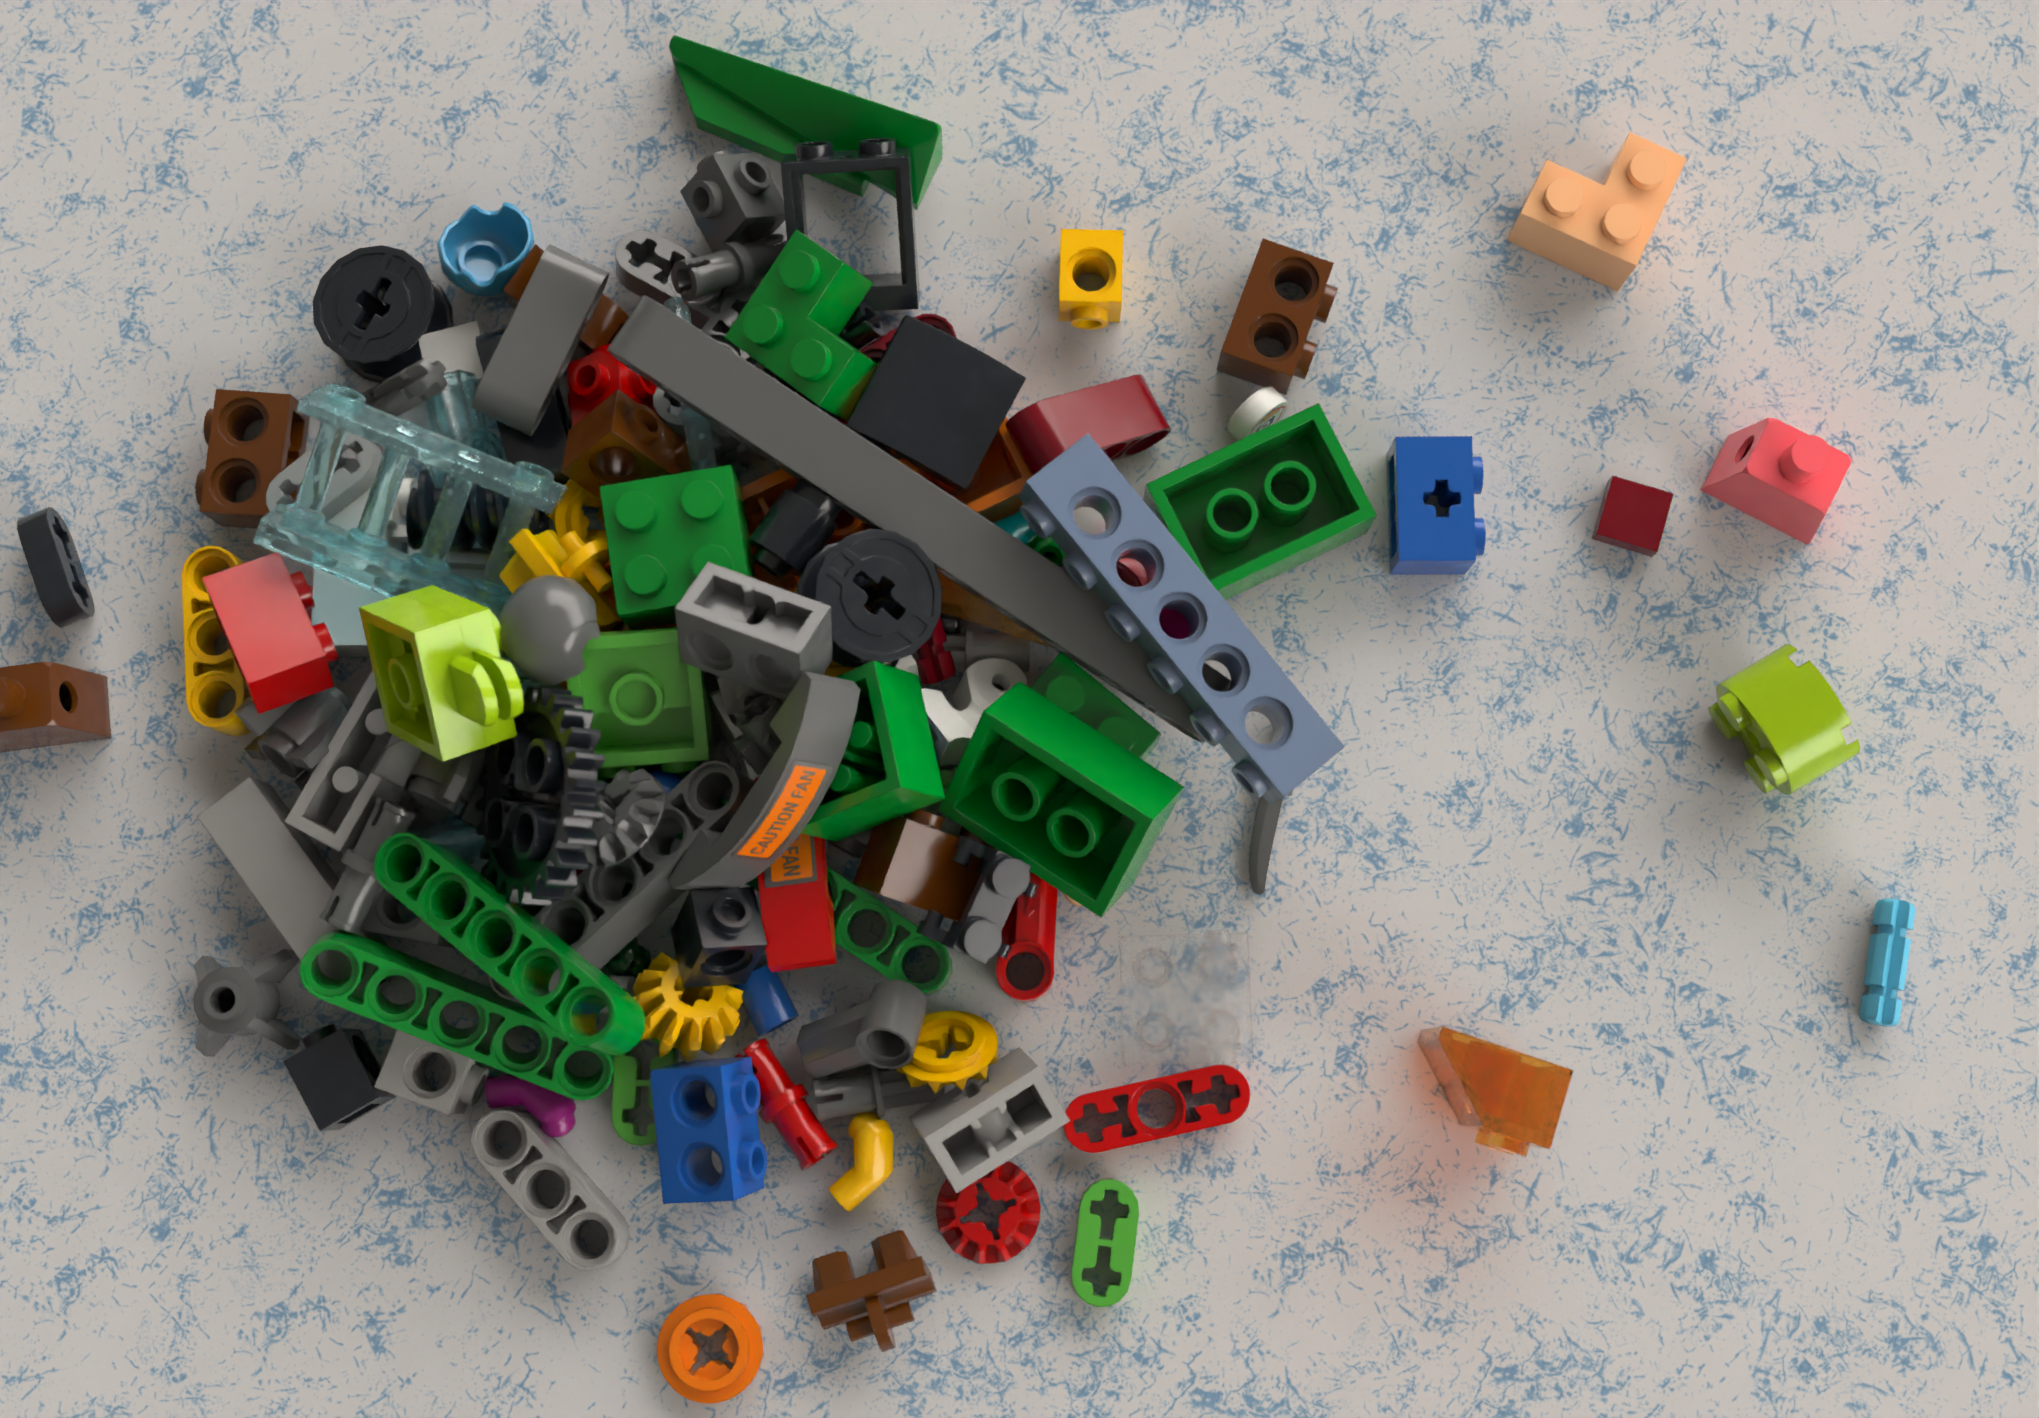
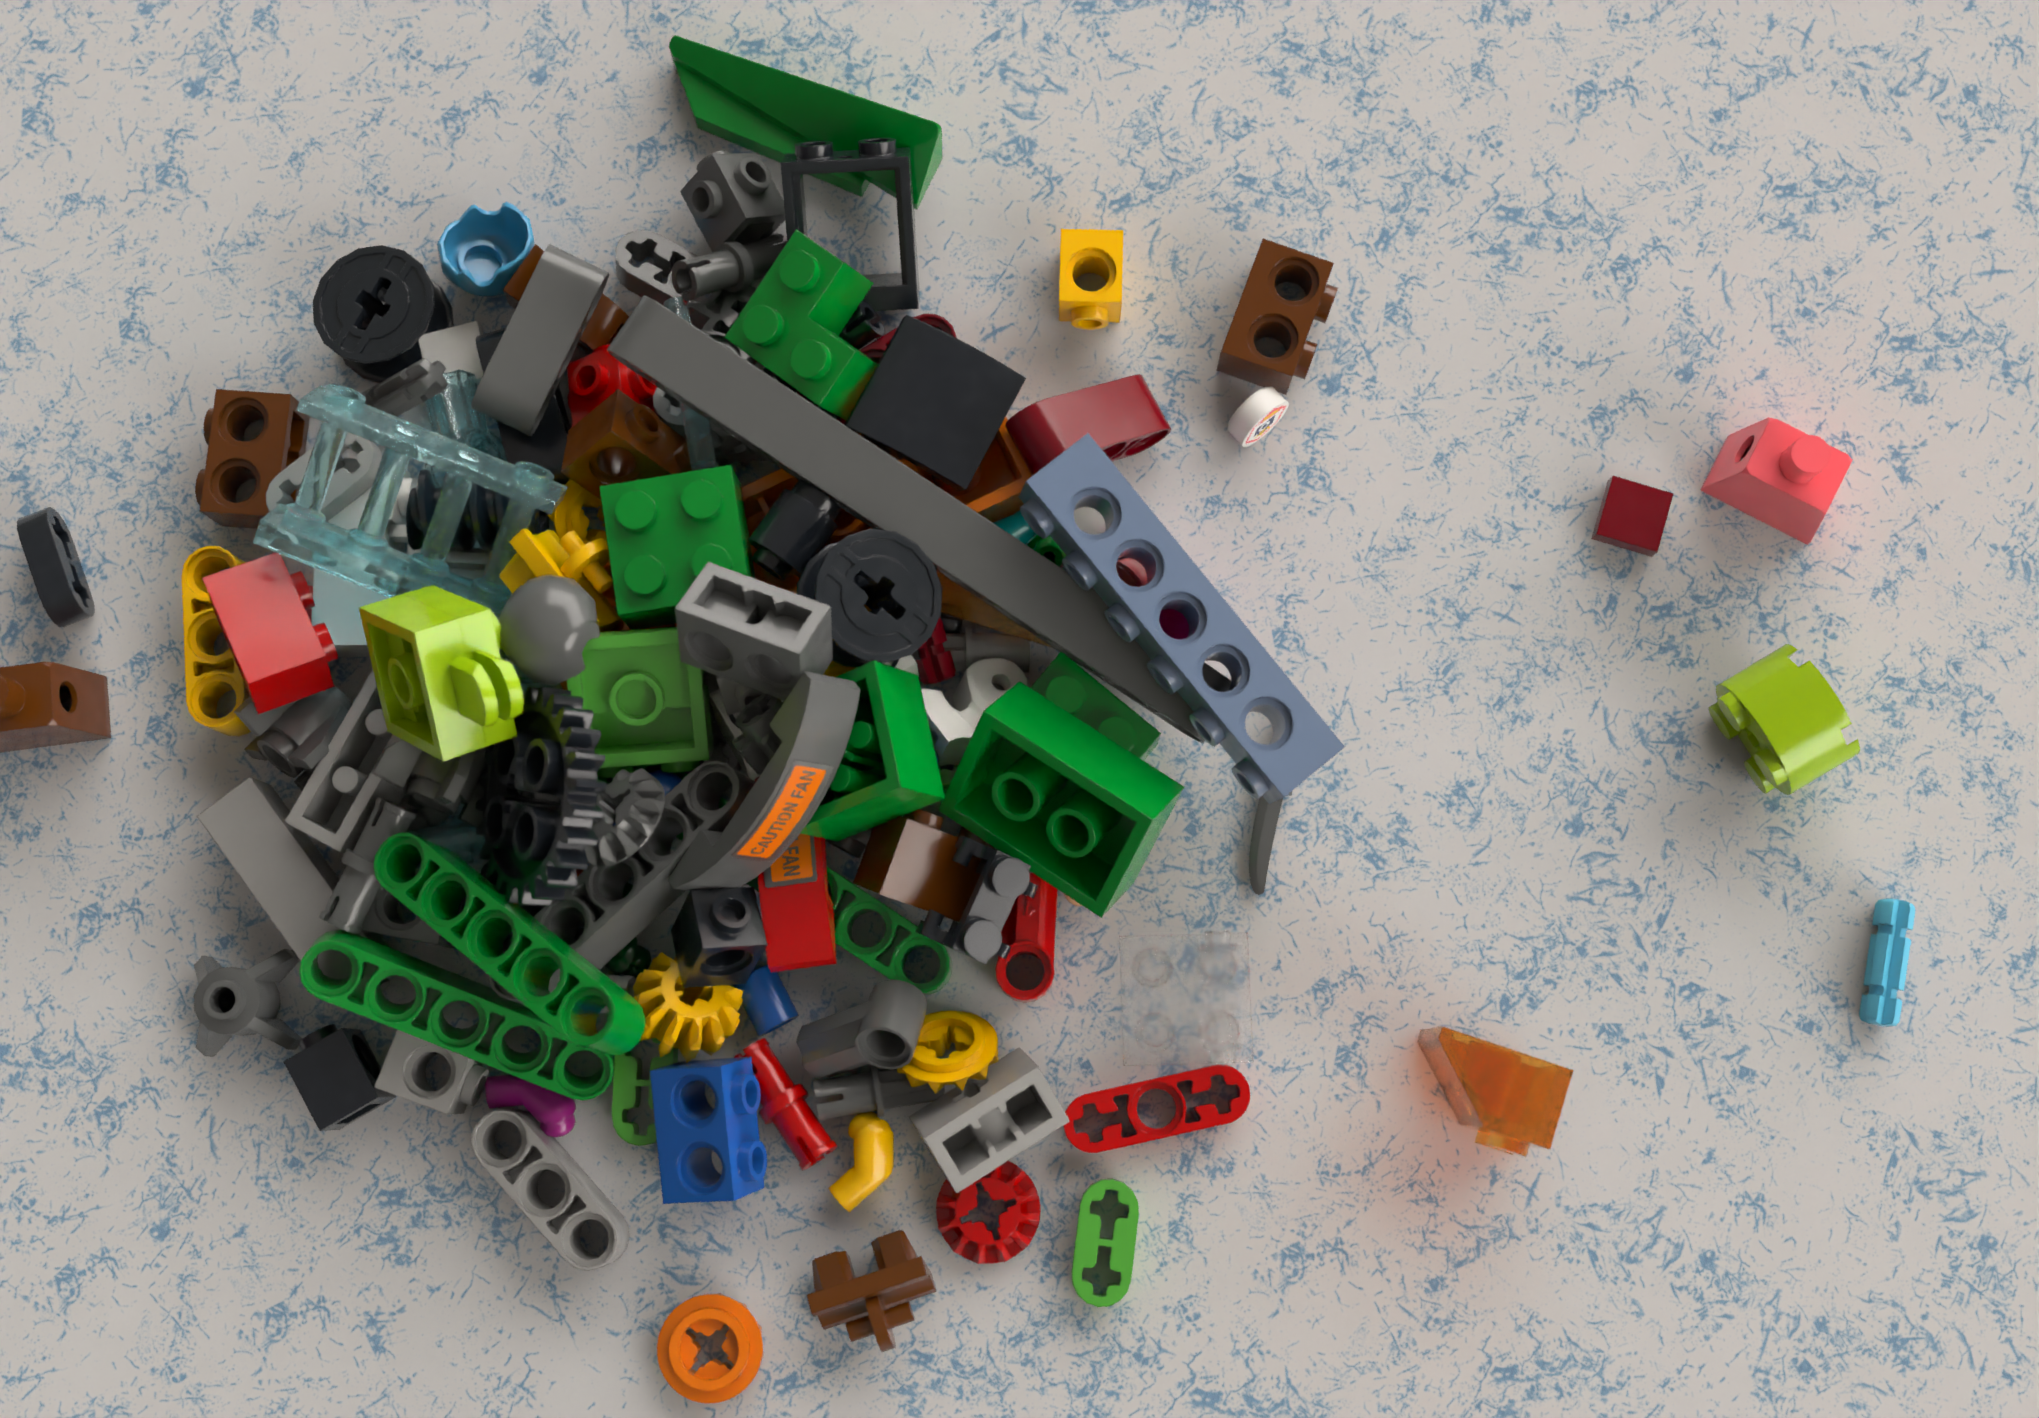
green brick [1143,403,1377,600] -> none
blue brick [1386,436,1486,575] -> none
light nougat brick [1506,132,1687,291] -> none

